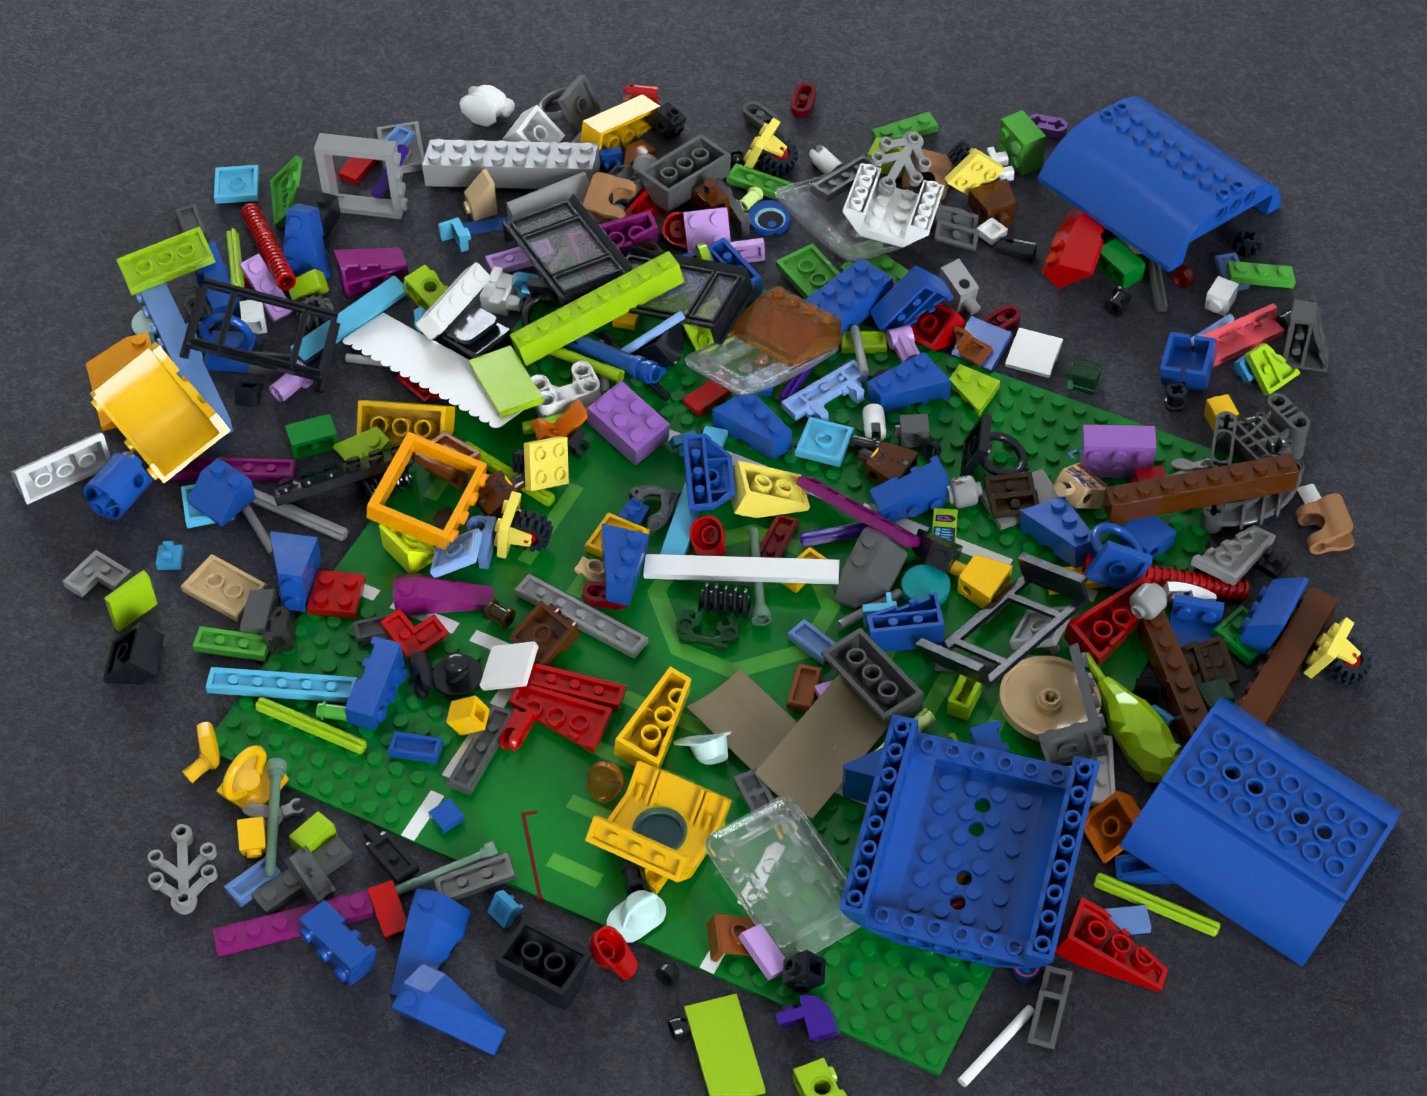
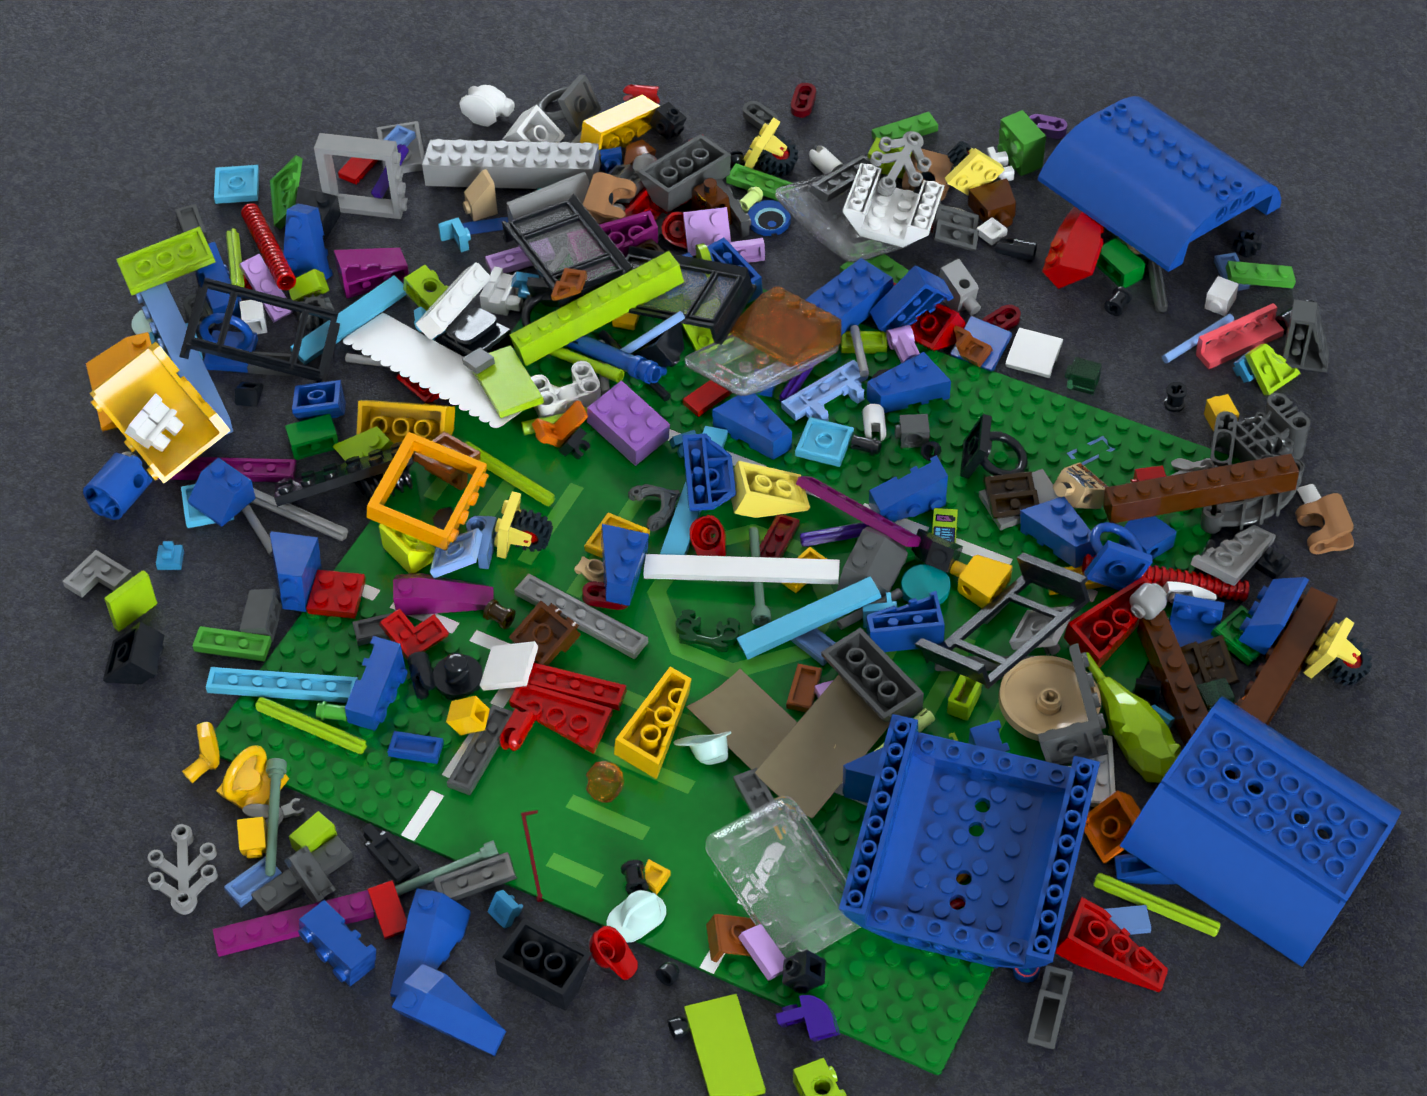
white slope [11,433,111,505] -> none
tan tile [181,554,268,622] -> none
clear smoke leg [262,606,297,655] -> none
lavender piece [269,360,314,402] -> none
blue tile [428,798,465,834] -> none
reddish brown torso [466,471,525,520] -> none
light yellow plate [512,436,569,491] -> none
yellow panel [585,760,732,882] -> none
blue tile [618,497,650,526] -> none
black piece [698,582,751,620] -> none
bright green plate [776,243,840,299] -> none
reddish brown torso [858,442,918,486] -> none
light grey head [947,475,983,508] -> none
lime wing [949,364,1000,416] -> none
white bar [958,1005,1035,1087] -> none
medium lavender brick [1079,425,1156,478] -> none
blue piece [1160,332,1217,391] -> none
clear red tile [1172,265,1194,288] -> none
none -> white hips [125,393,184,452]
none -> blue slope [292,380,346,421]
none -> tile [462,348,495,374]
none -> dark orange slope [551,268,588,301]
none -> medium azure tile [737,576,882,660]

